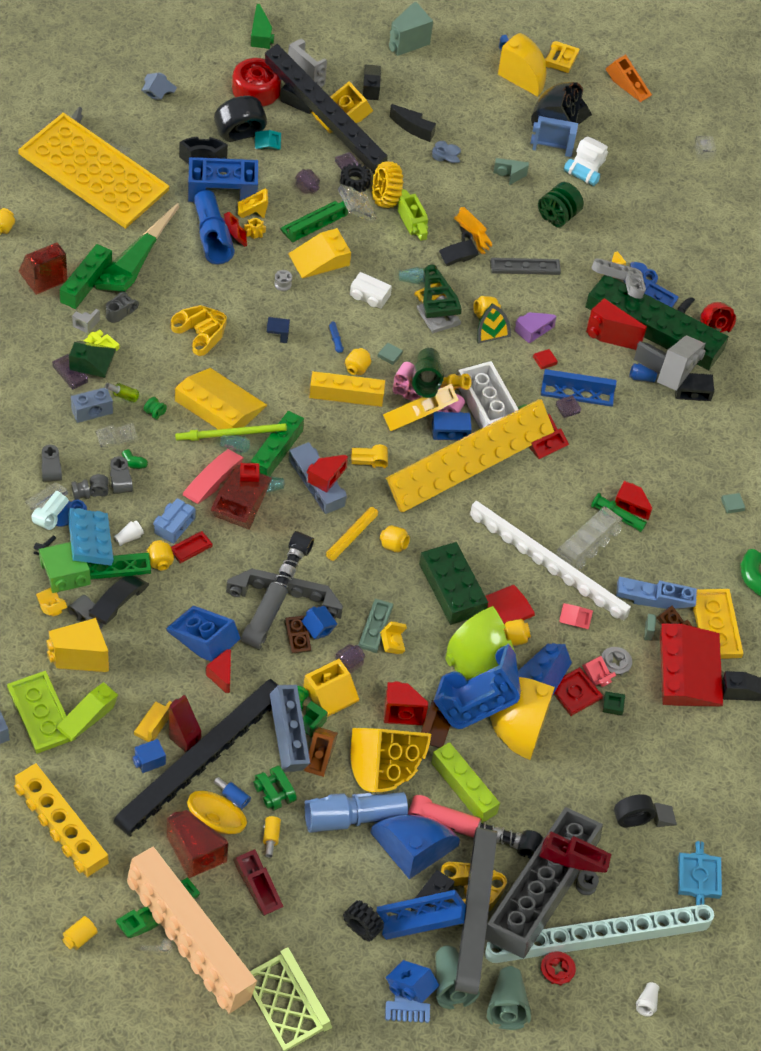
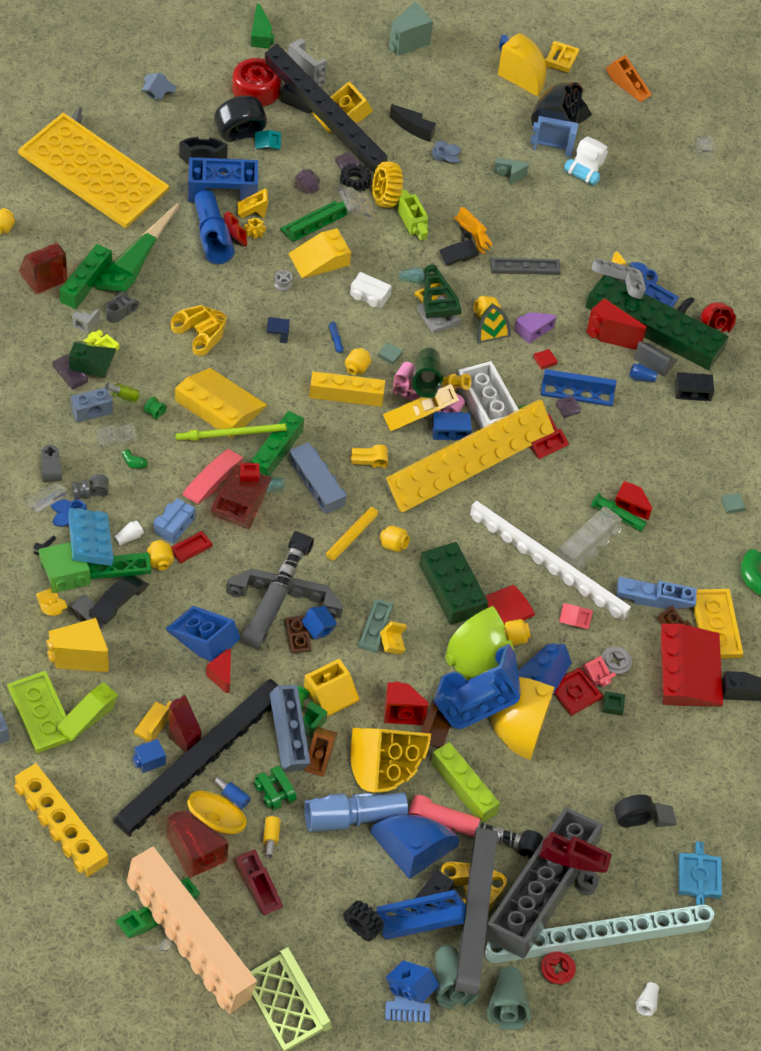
light aqua piece [32,491,69,530] -> none
yellow brick [63,916,98,950] -> none
dark grey piece [110,456,133,494] -> none
clear light blue cone [220,435,250,454] -> none
red slope [307,455,348,493] -> none
head [335,644,365,674] -> none
black slope [363,64,381,100] -> none
dark green wheel [538,182,584,228] -> none
sand green tile [644,614,656,641] -> none
light grey wedge [657,335,706,391] -> none

